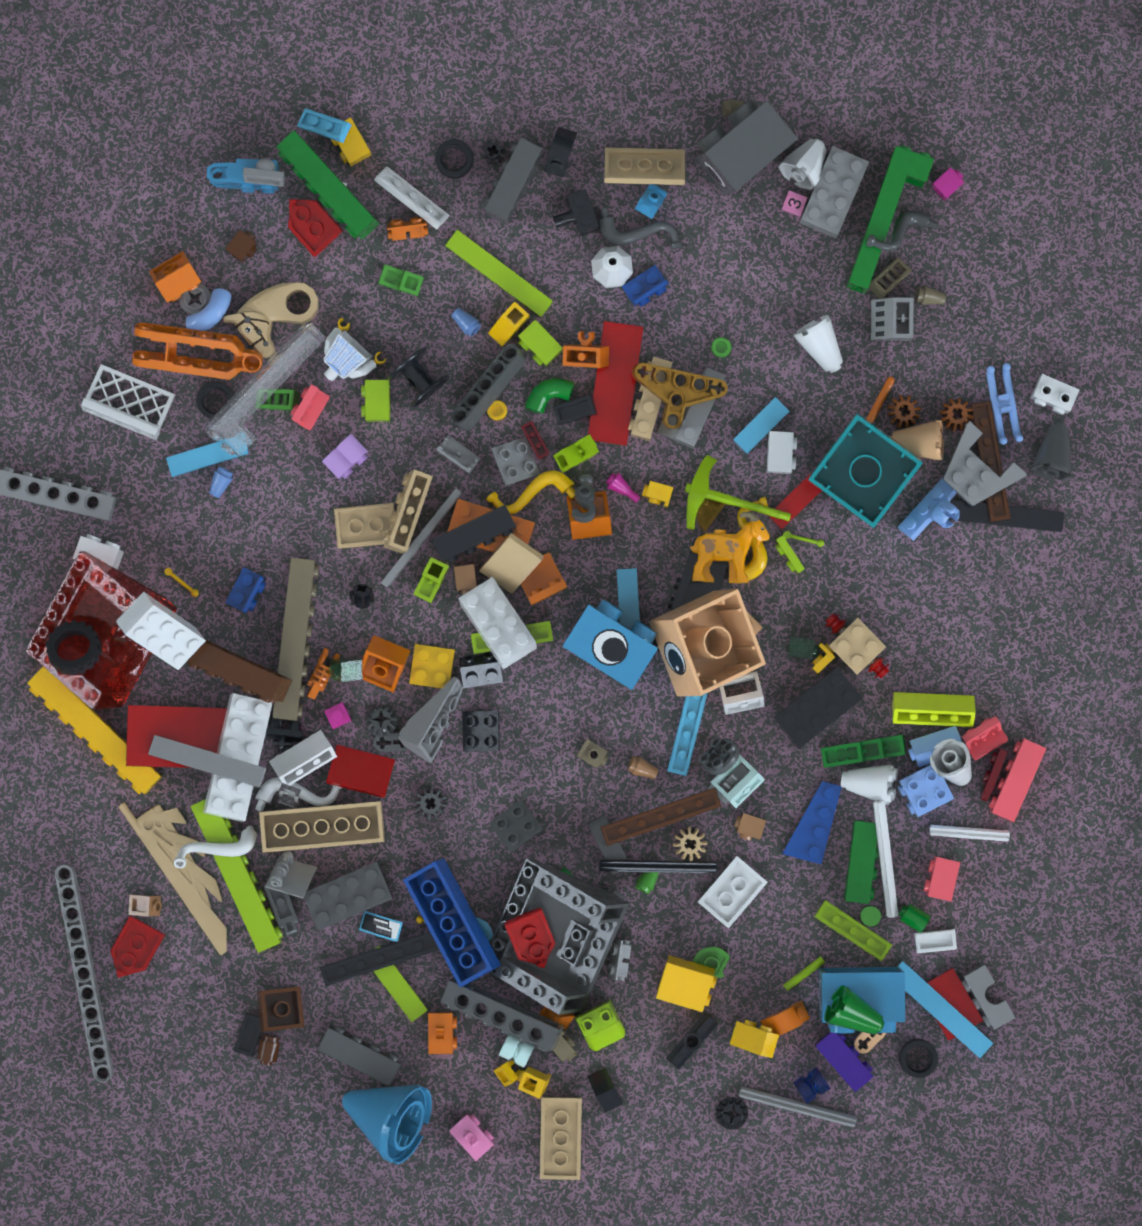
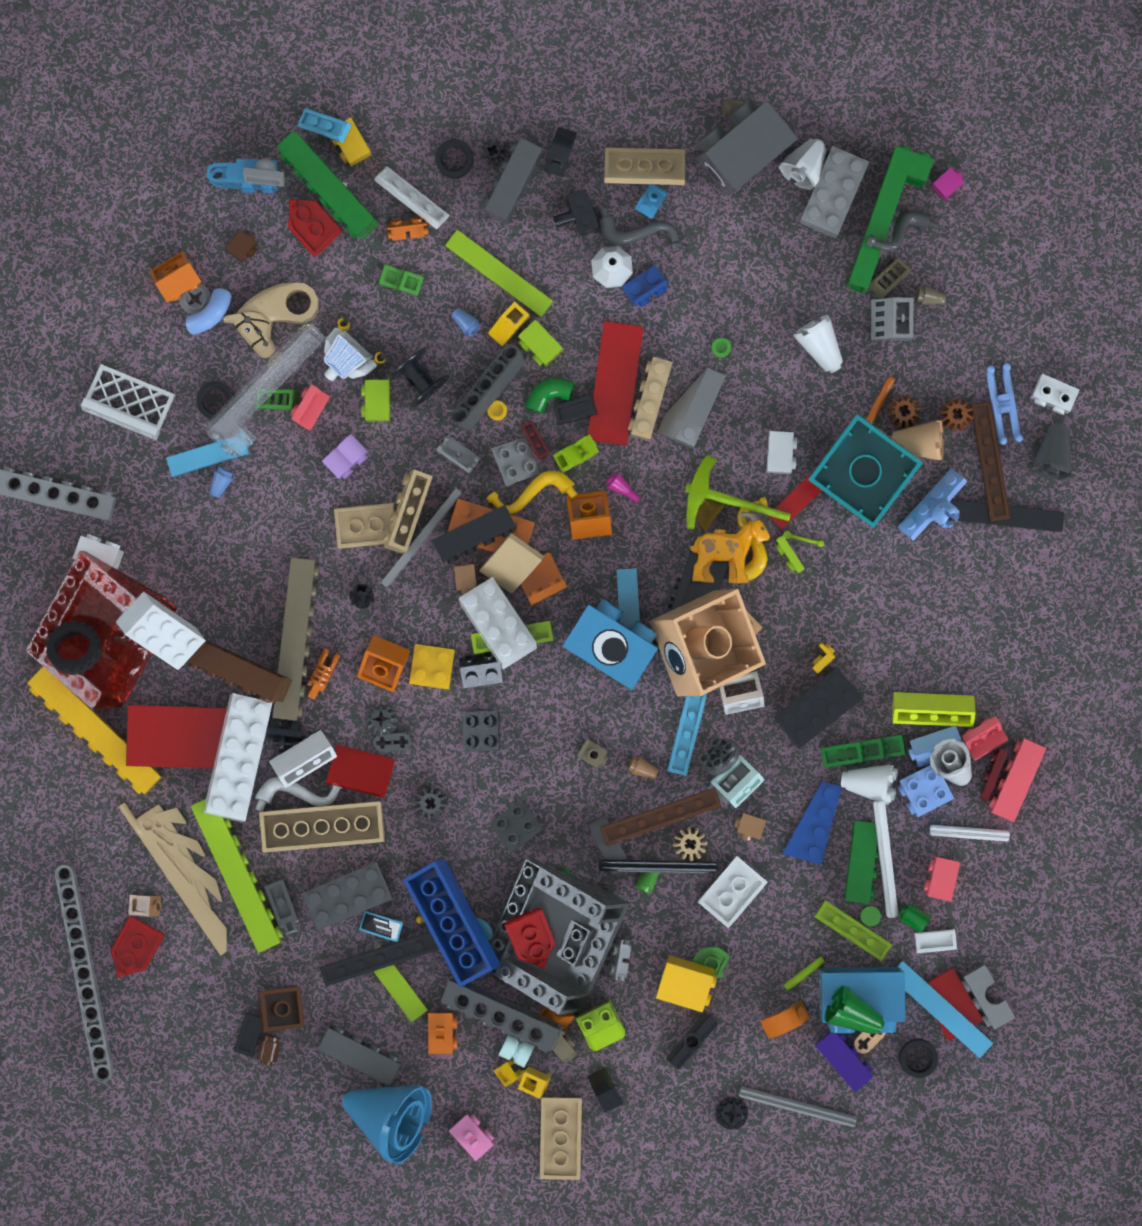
orange piece [132,322,263,380] -> none
light grey tile [148,735,266,788] -> none
yellow hinge [164,568,199,597] -> none
white animal [174,826,257,868] -> none
blue bracket [225,567,266,614] -> none
light grey hinge [265,851,317,898] -> none
clear tile [278,783,301,809] -> none
dark pink brick [324,702,352,729] -> none
brick [330,657,363,682] -> none
light grey wedge [398,677,463,763] -> none
lime brick [413,557,449,603] -> none
orange brick [562,331,609,368] -> none
dark grey piece [572,473,596,523] -> none
pearl gold beam [632,363,728,429] -> none
yellow brick [642,481,673,508] -> none
yellow brick [730,1020,779,1058] -> none
medium azure tile [733,397,790,454] -> none
bright pink tile [782,191,808,217] -> none
clear green brick [787,636,818,660] -> none
clear blue wheel [793,1067,831,1104] -> none
tan brick [825,613,890,679] -> none
light grey wing [942,421,1027,506] -> none

